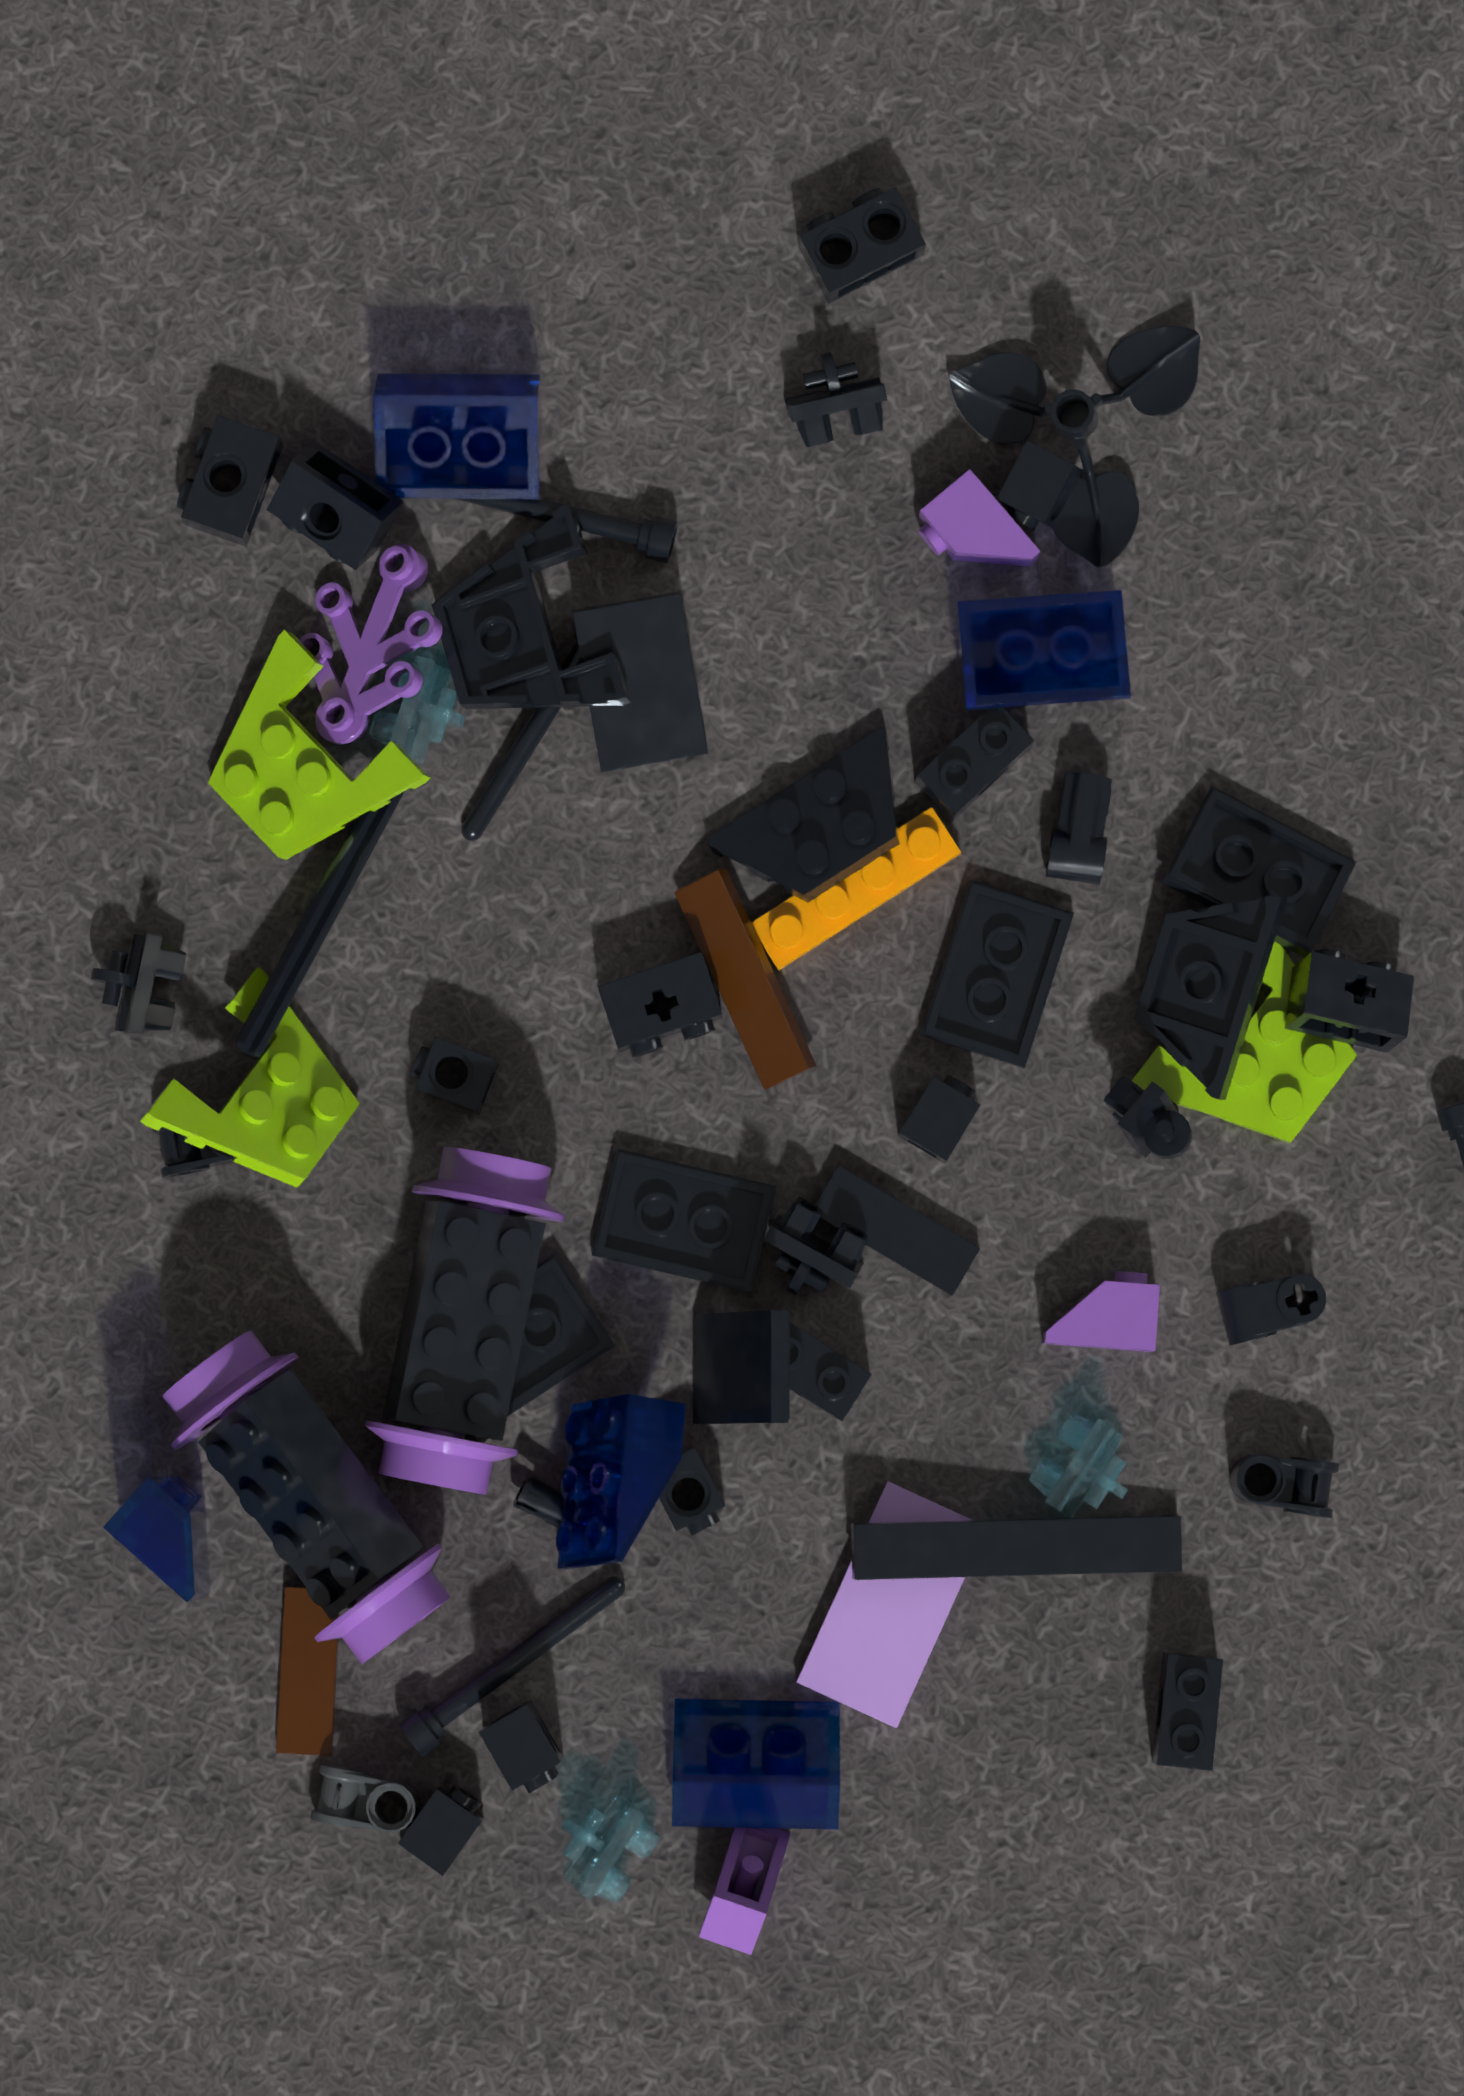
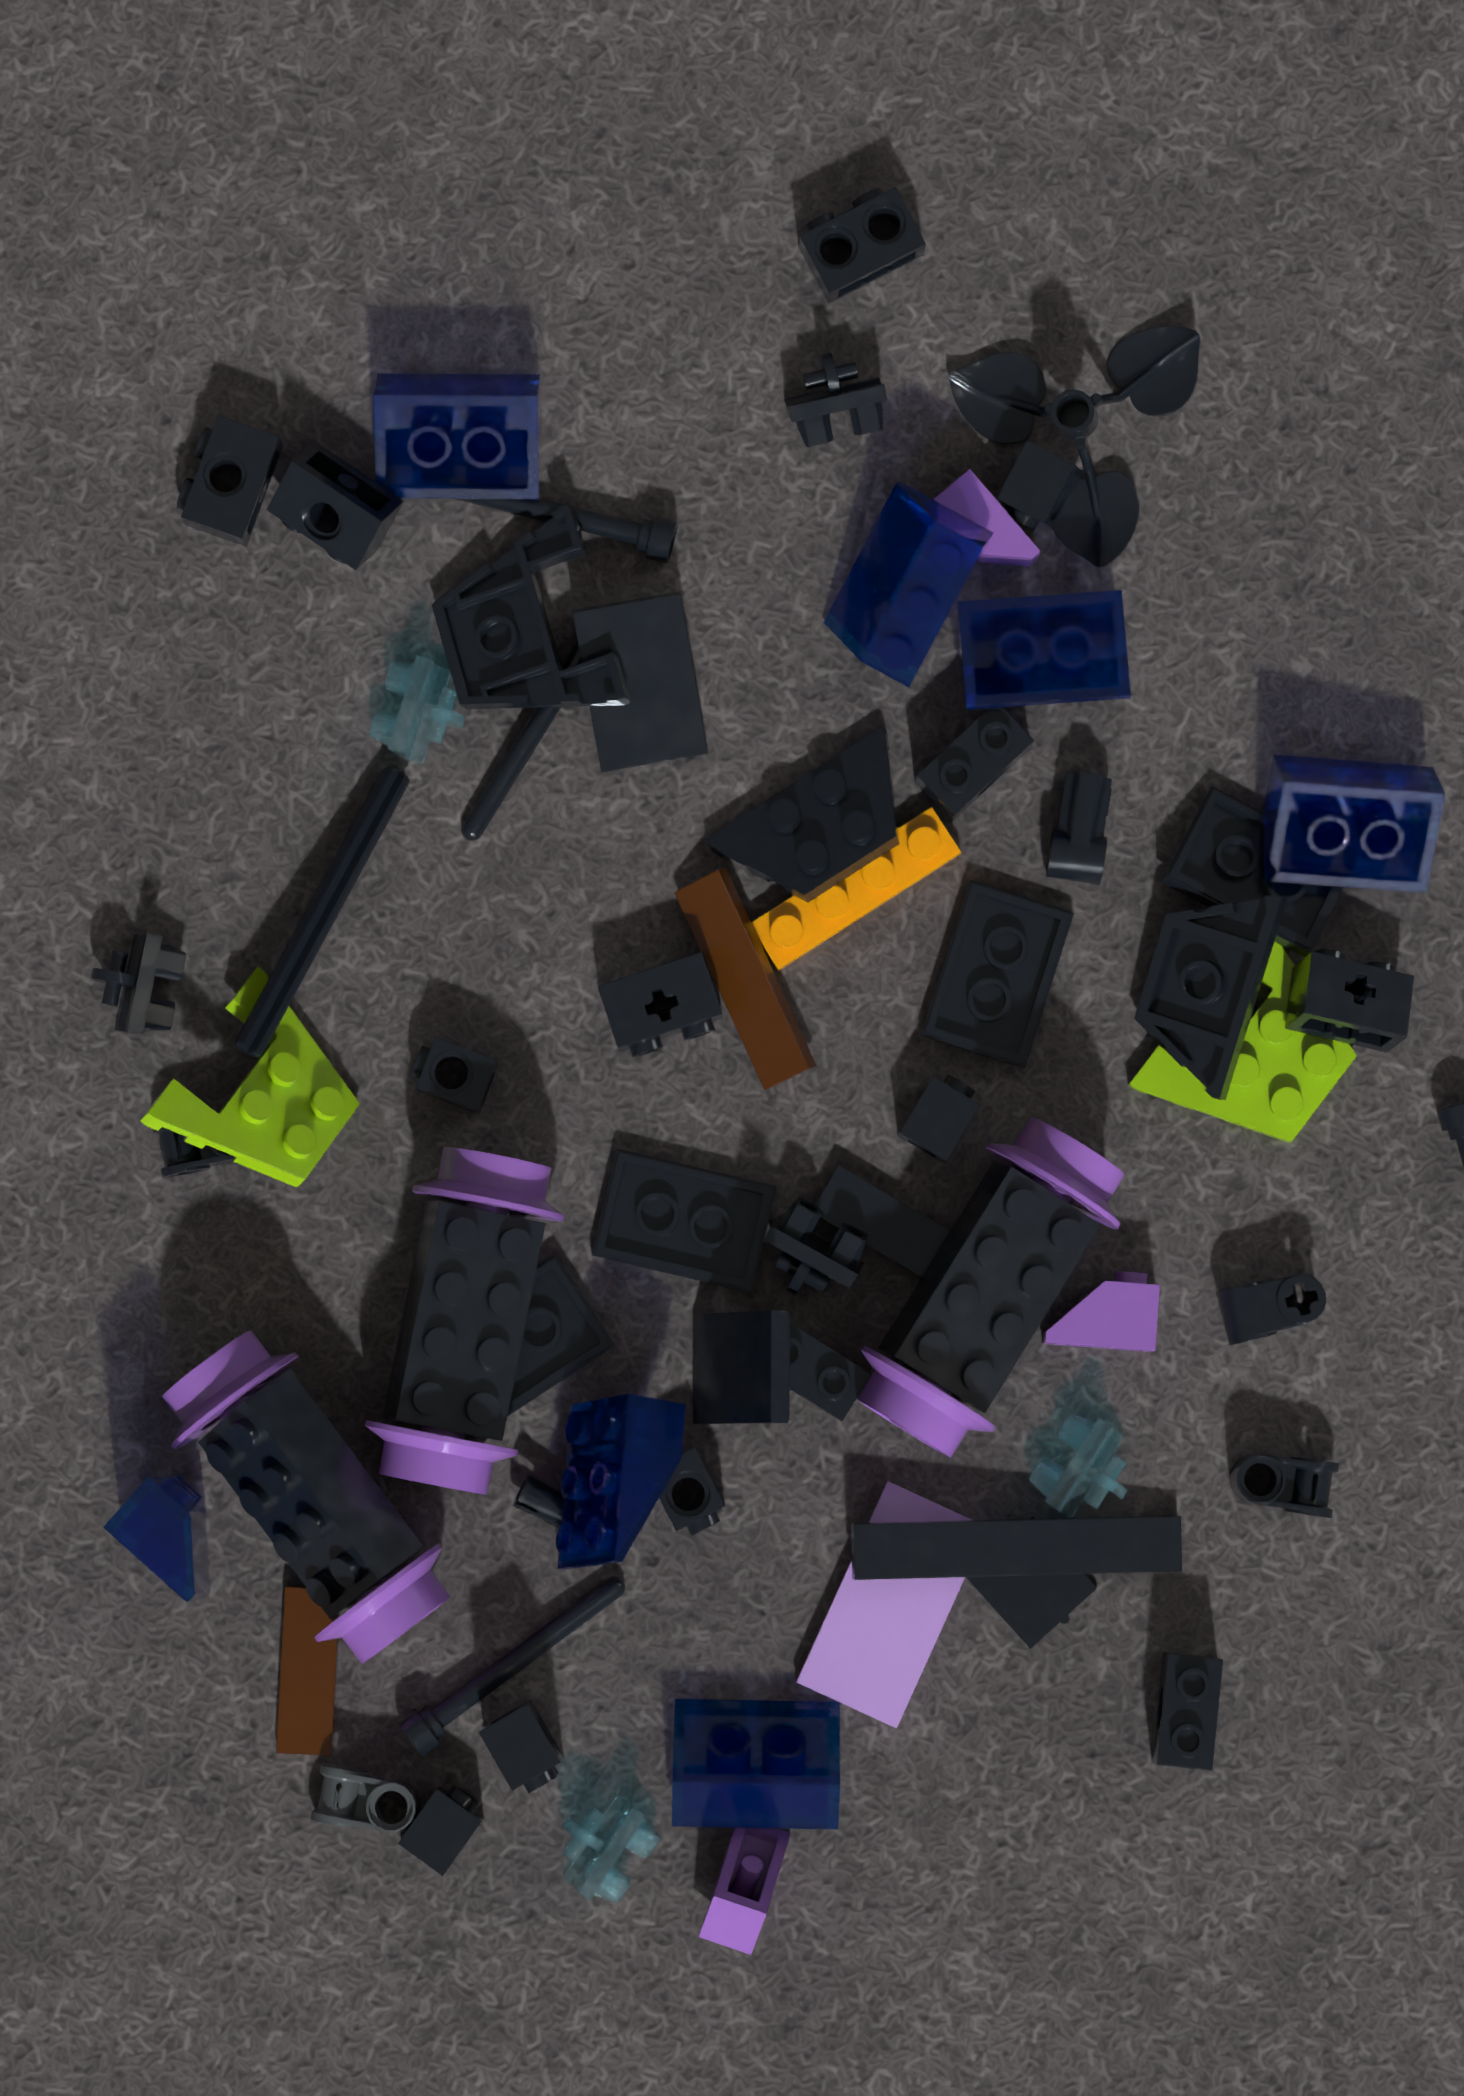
lime wing [208,630,431,860] -> none
medium lavender plant [299,544,443,745] -> none
black hips [1103,1075,1192,1159] -> none
none -> clear blue slope [823,481,994,687]
none -> black brick [856,1117,1125,1458]
none -> black piece [966,1516,1097,1649]
none -> clear blue slope [1264,754,1446,893]

